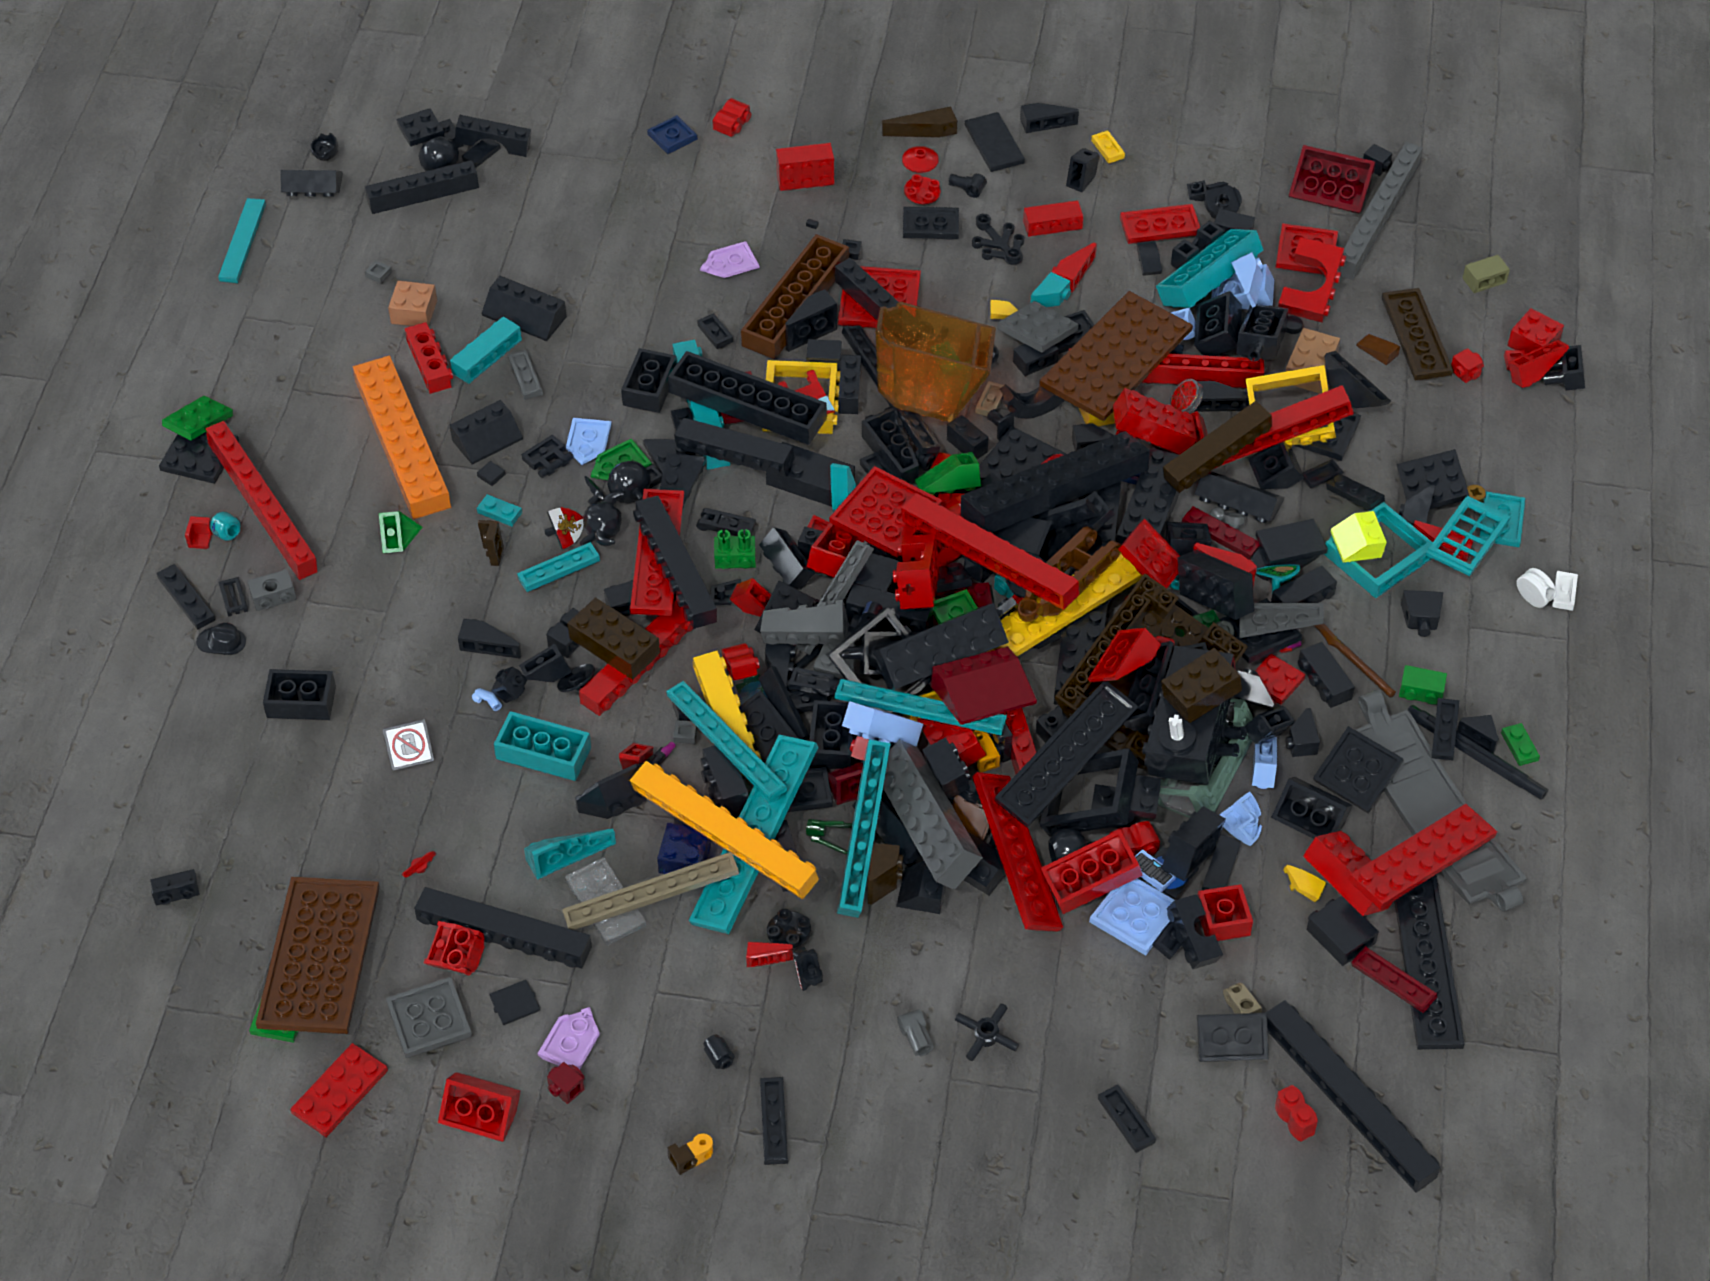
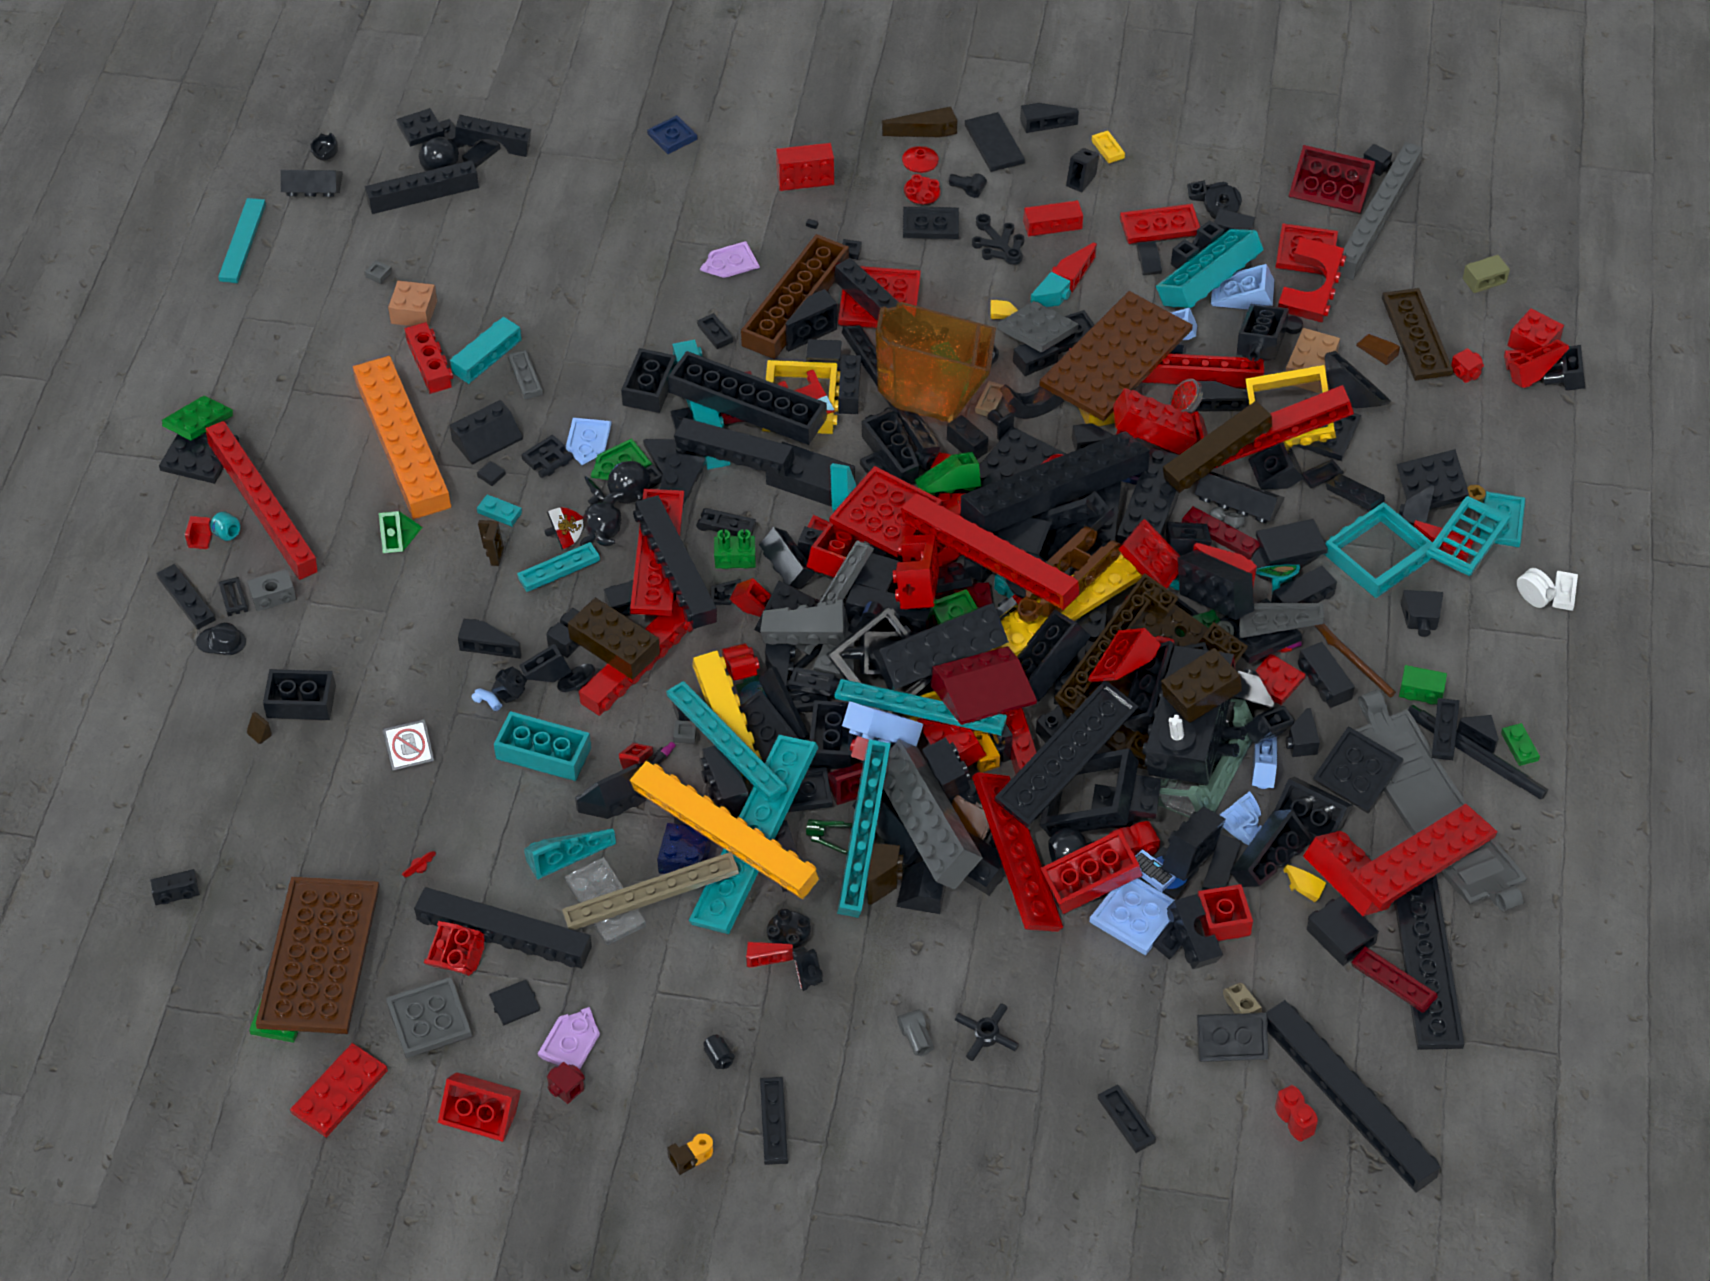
black slope [482,276,567,341] -> none
red brick [713,98,751,137] -> none
black brick [1194,291,1242,356] -> none
light blue slope [1231,253,1264,308] -> none
neon yellow slope [1330,511,1387,563] -> none
none -> dark brown slope [247,712,272,744]
none -> black brick [1017,609,1091,702]
none -> black wedge [1230,809,1314,887]

